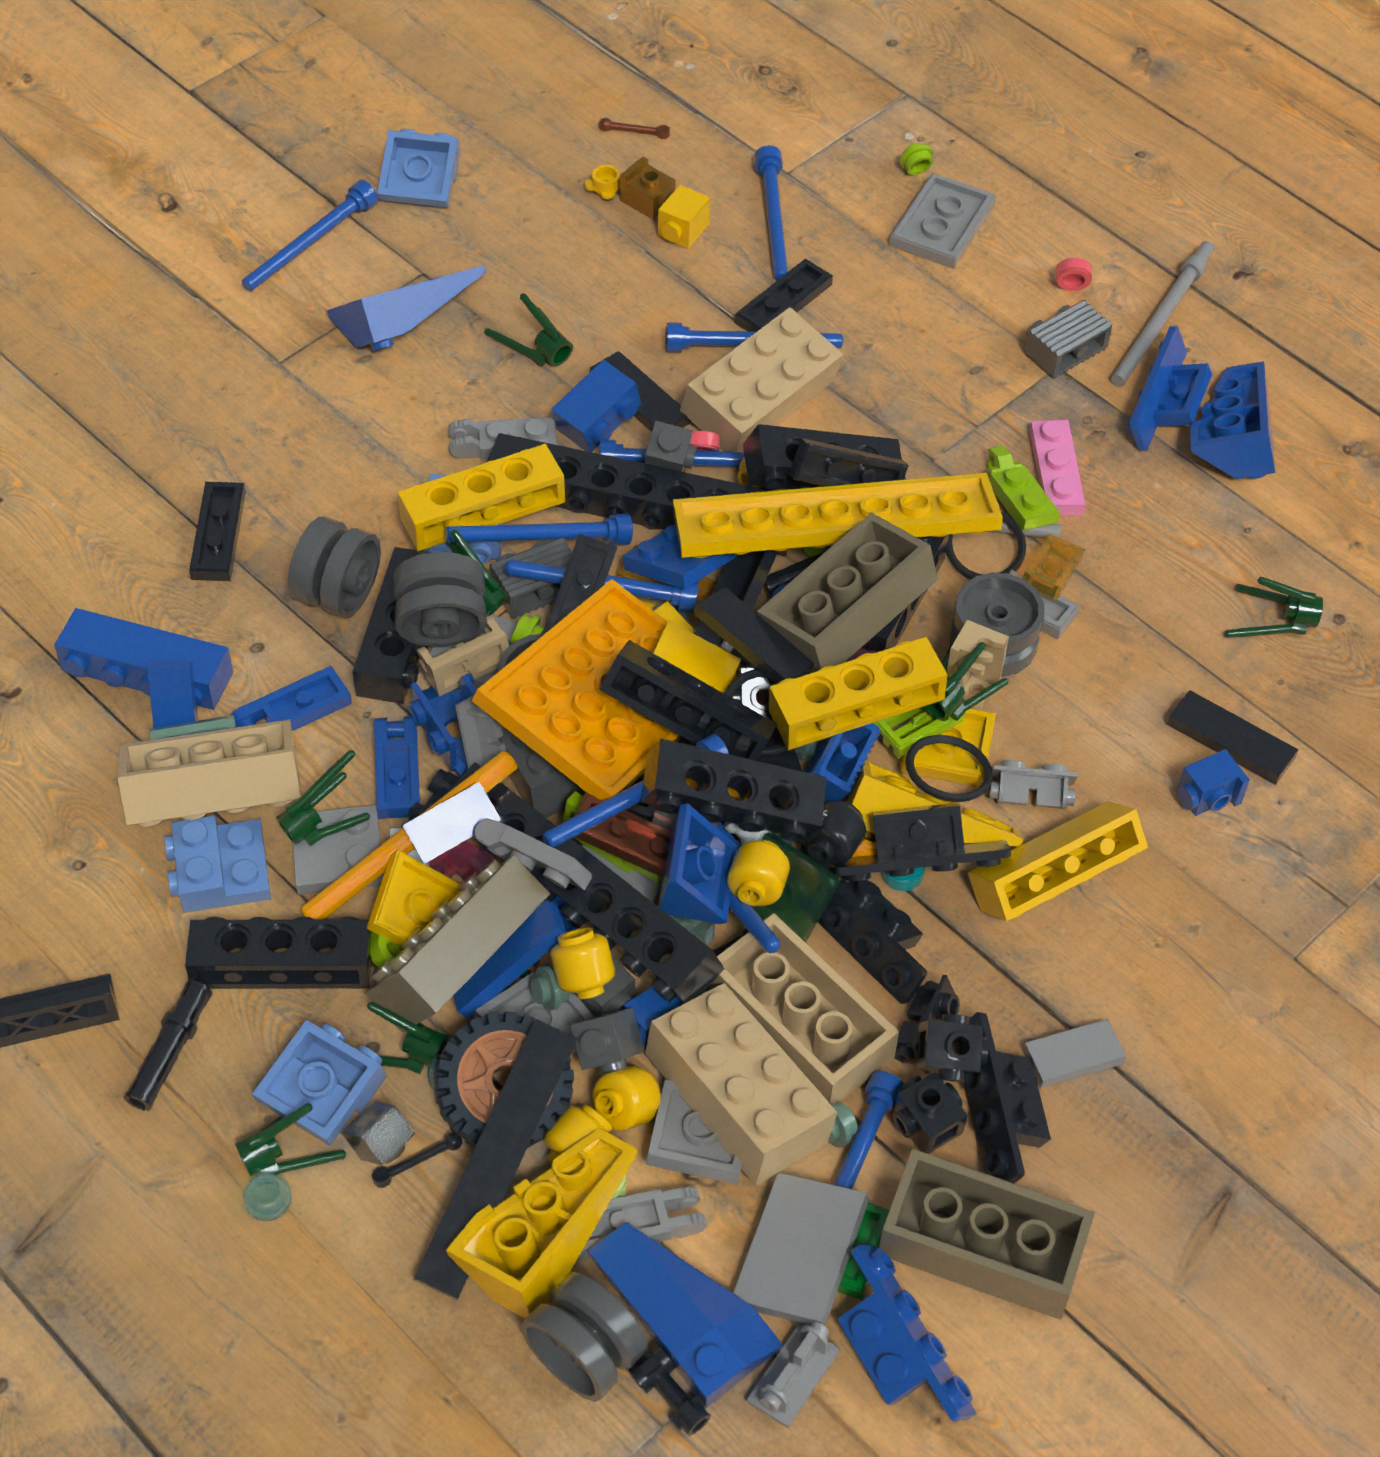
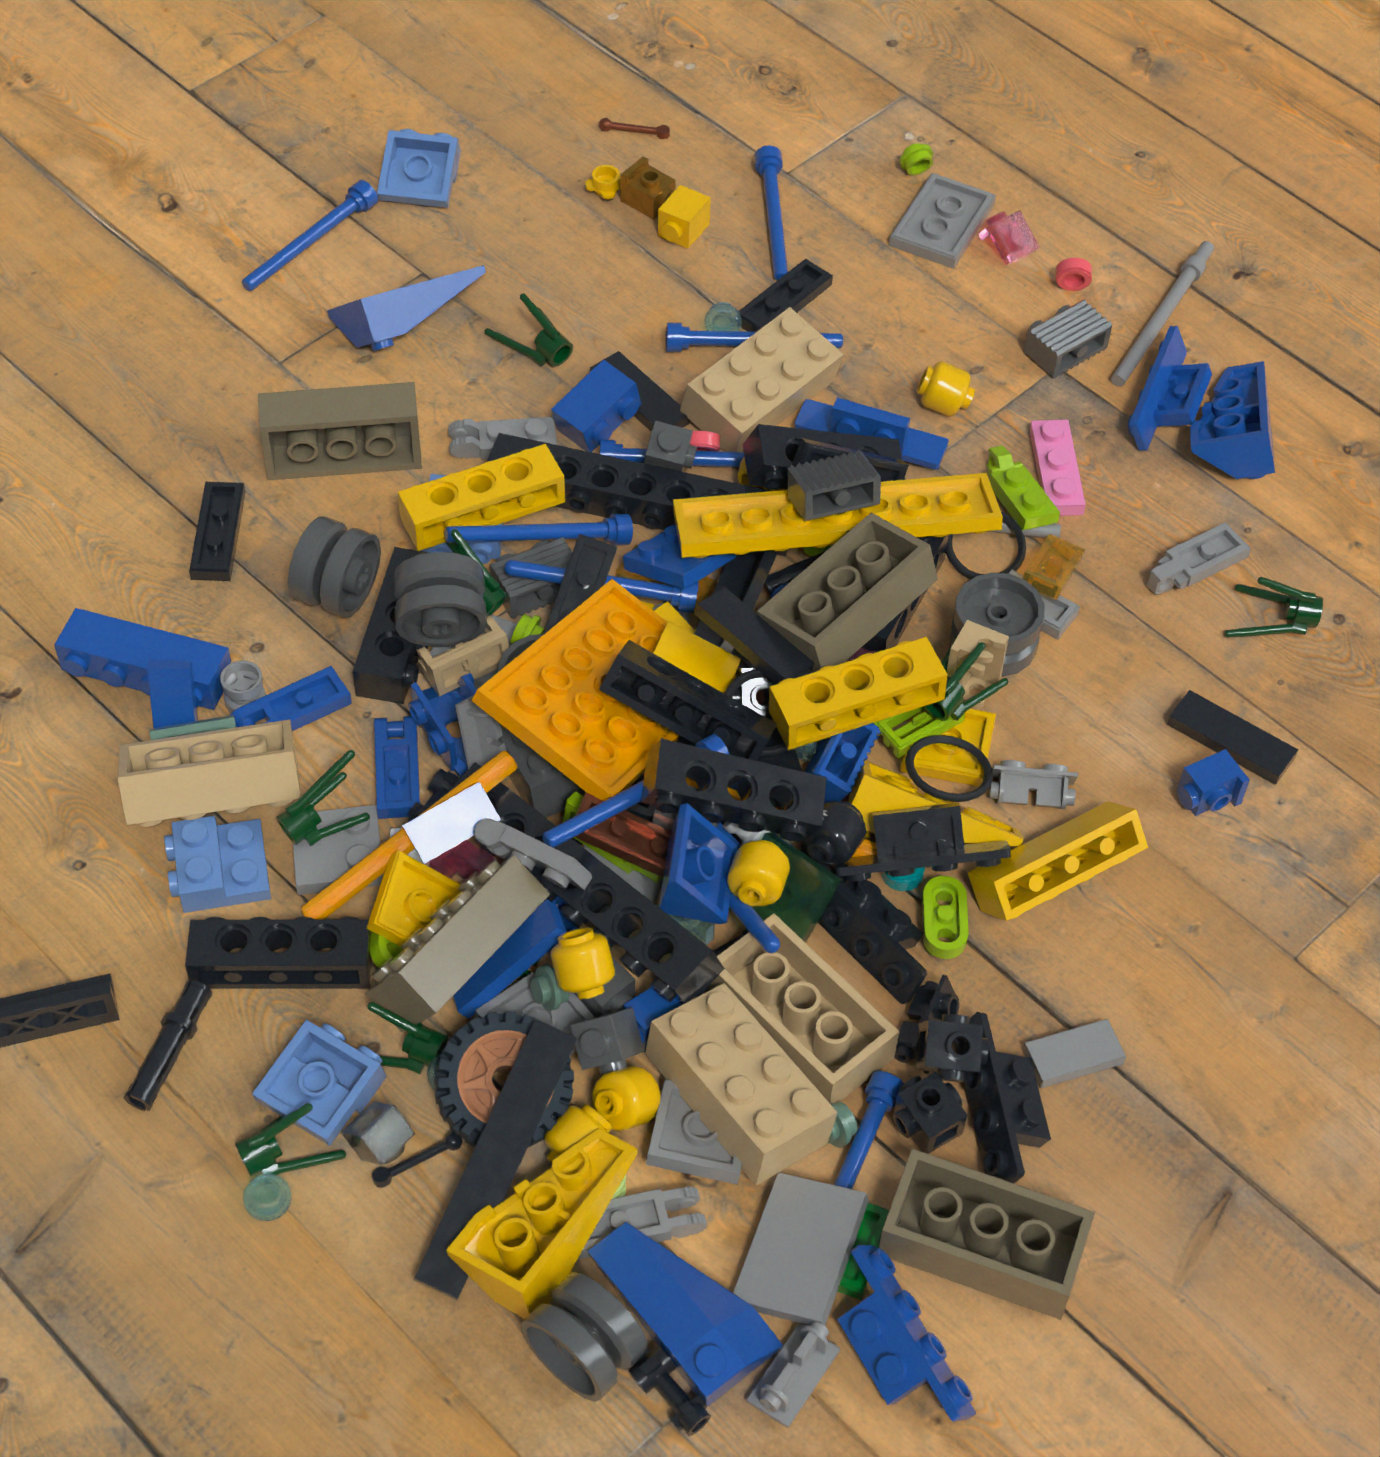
none -> light grey wheel [220,660,266,713]
none -> dark tan brick [258,382,422,481]
none -> clear light blue plate [705,302,742,331]
none -> dark grey brick [788,450,881,522]
none -> blue bracket [794,398,949,470]
none -> yellow head [916,361,975,417]
none -> lime plate [922,876,969,959]
none -> clear pink bracket [978,210,1040,265]
none -> light grey hinge [1146,523,1251,595]

